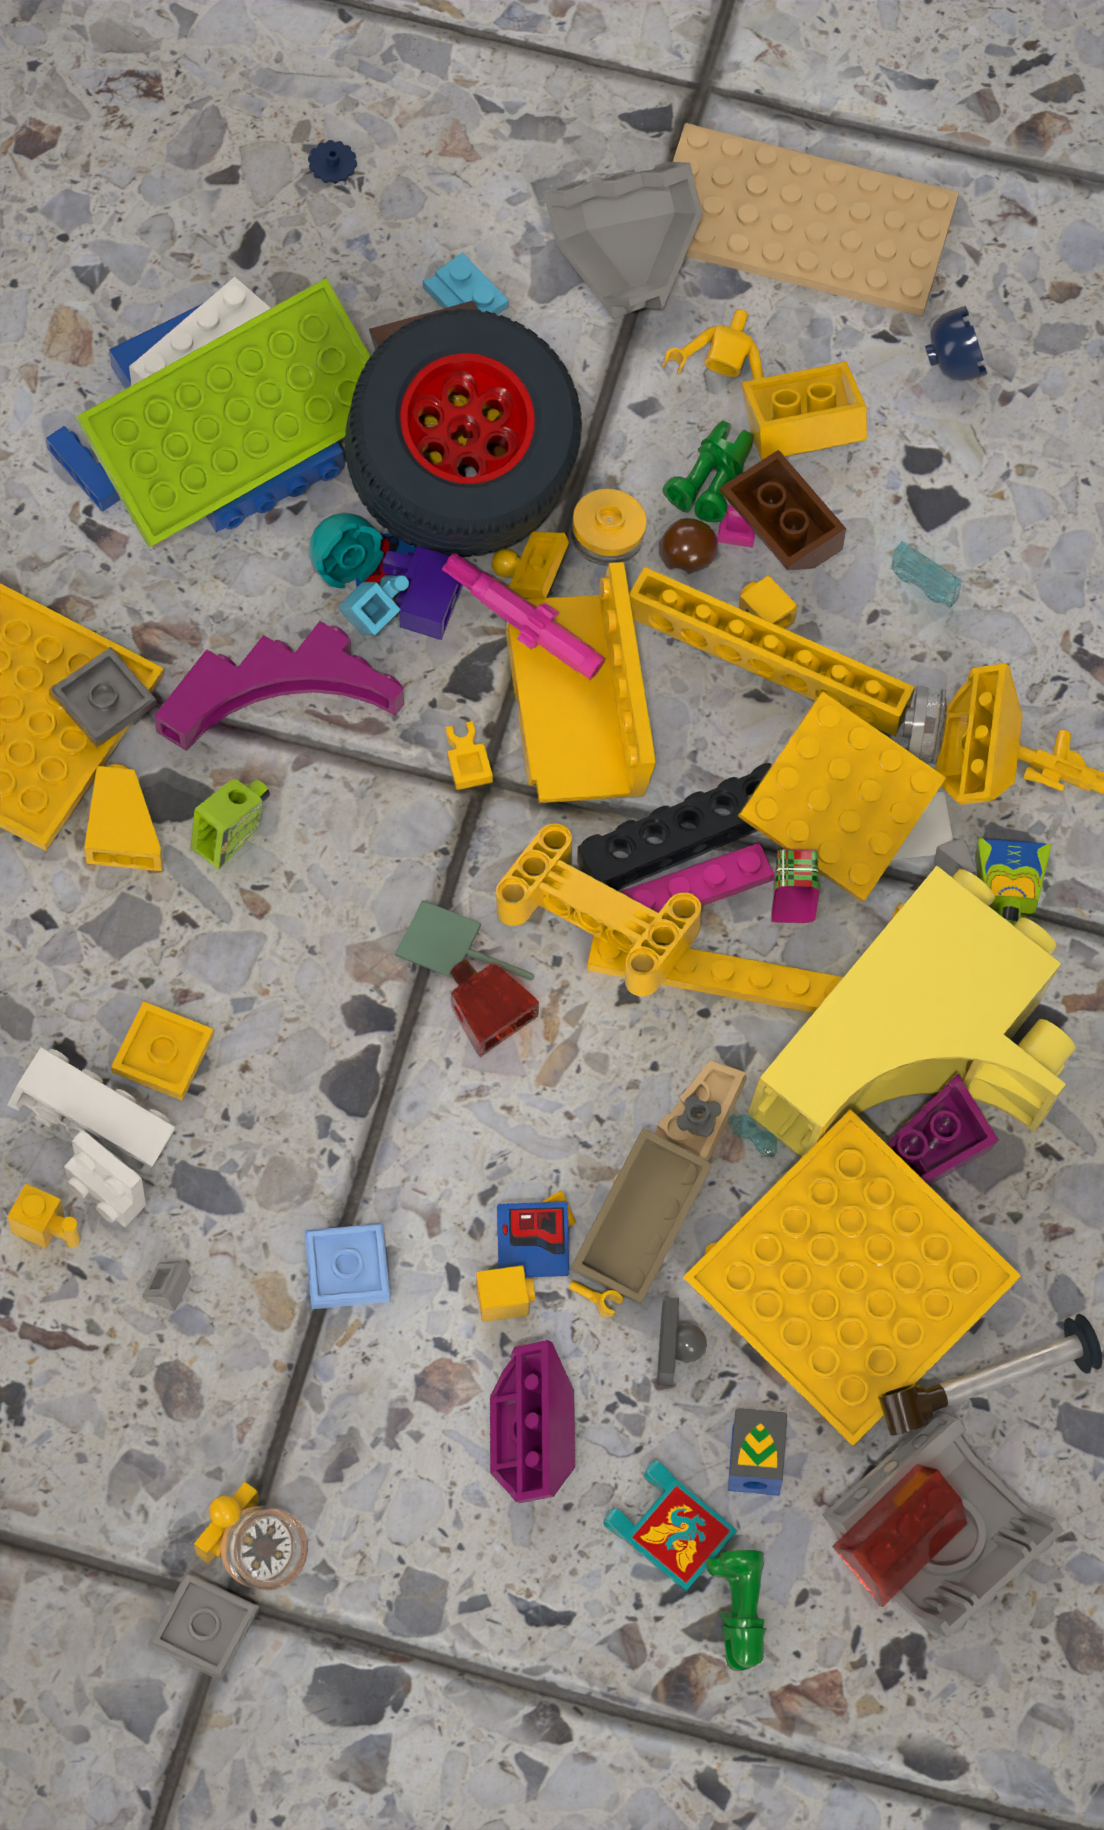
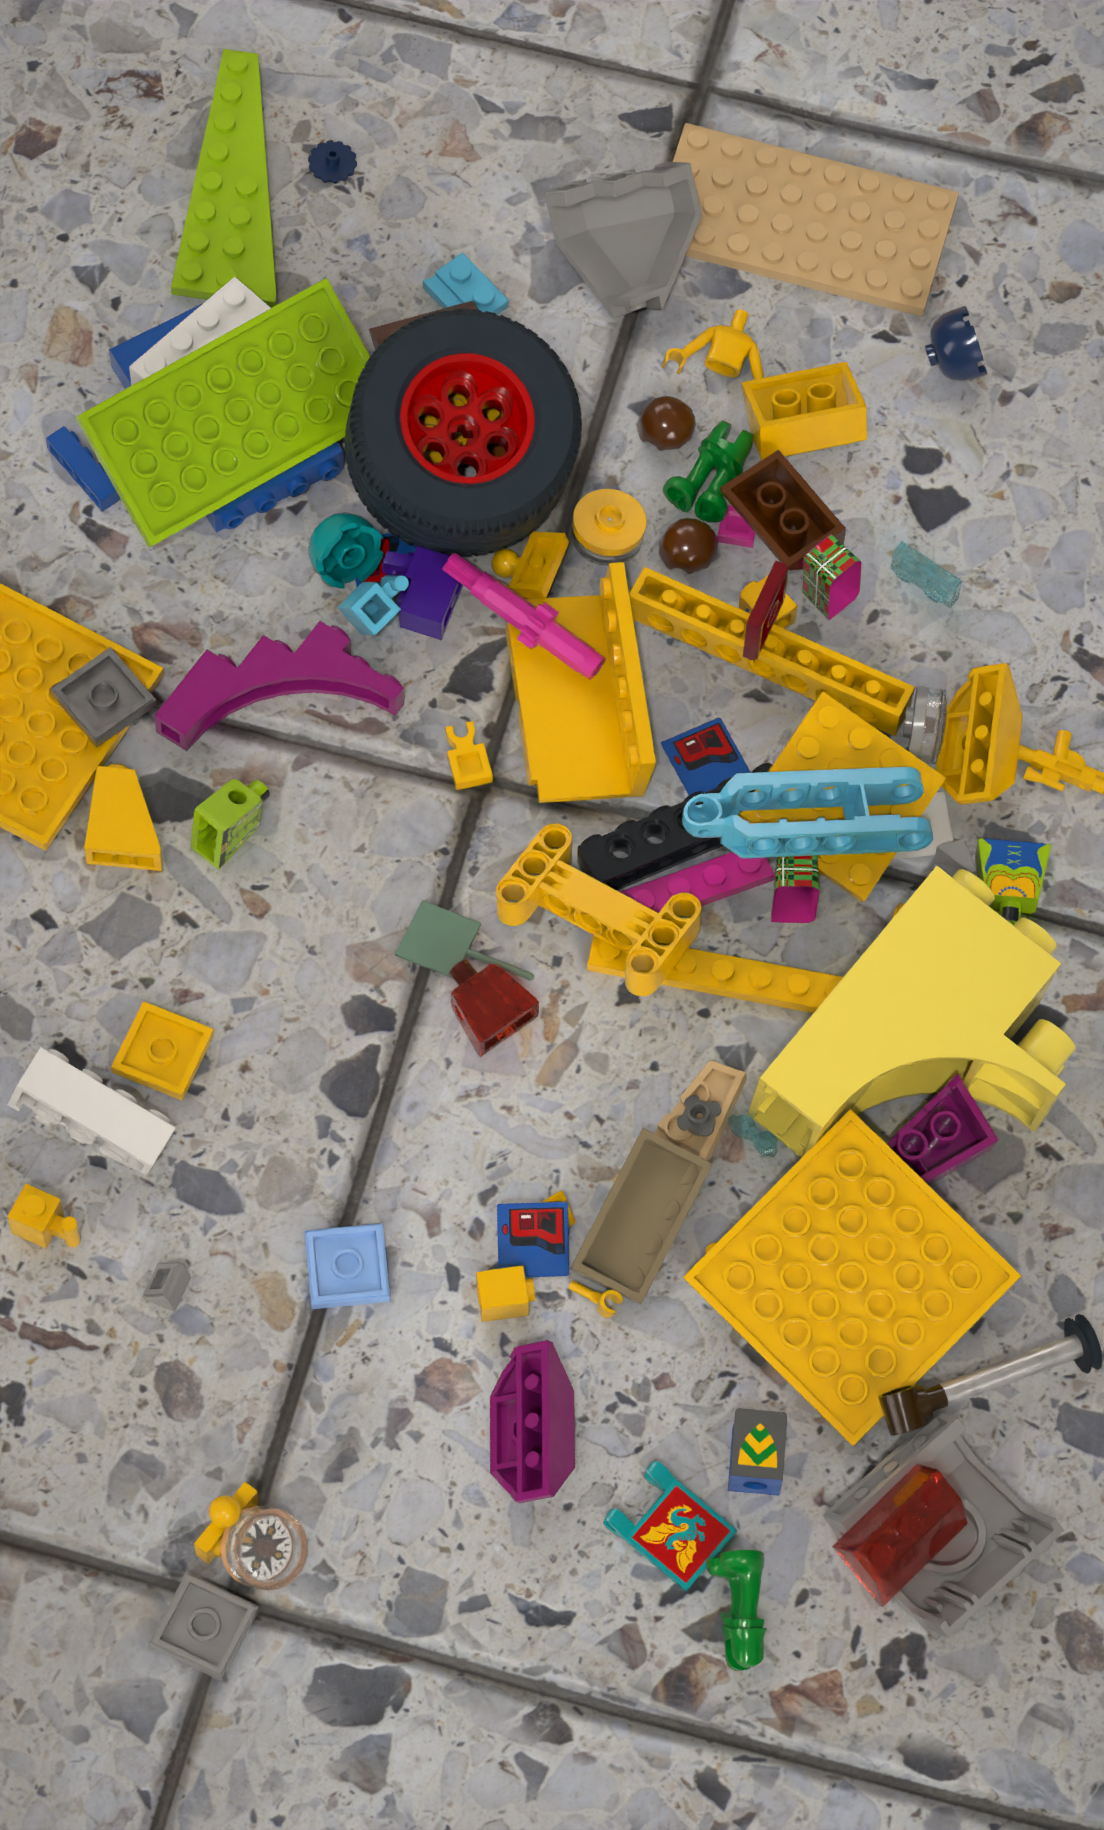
white plate [64,1130,146,1228] -> none
dark grey tile [657,1297,707,1386] -> none
none -> lime wing [171,49,277,308]
none -> reddish brown hair [636,396,696,451]
none -> sticker [661,717,751,795]
none -> medium azure piece [682,767,933,858]
none -> dark red tile [743,560,789,661]
none -> piece [802,534,862,621]

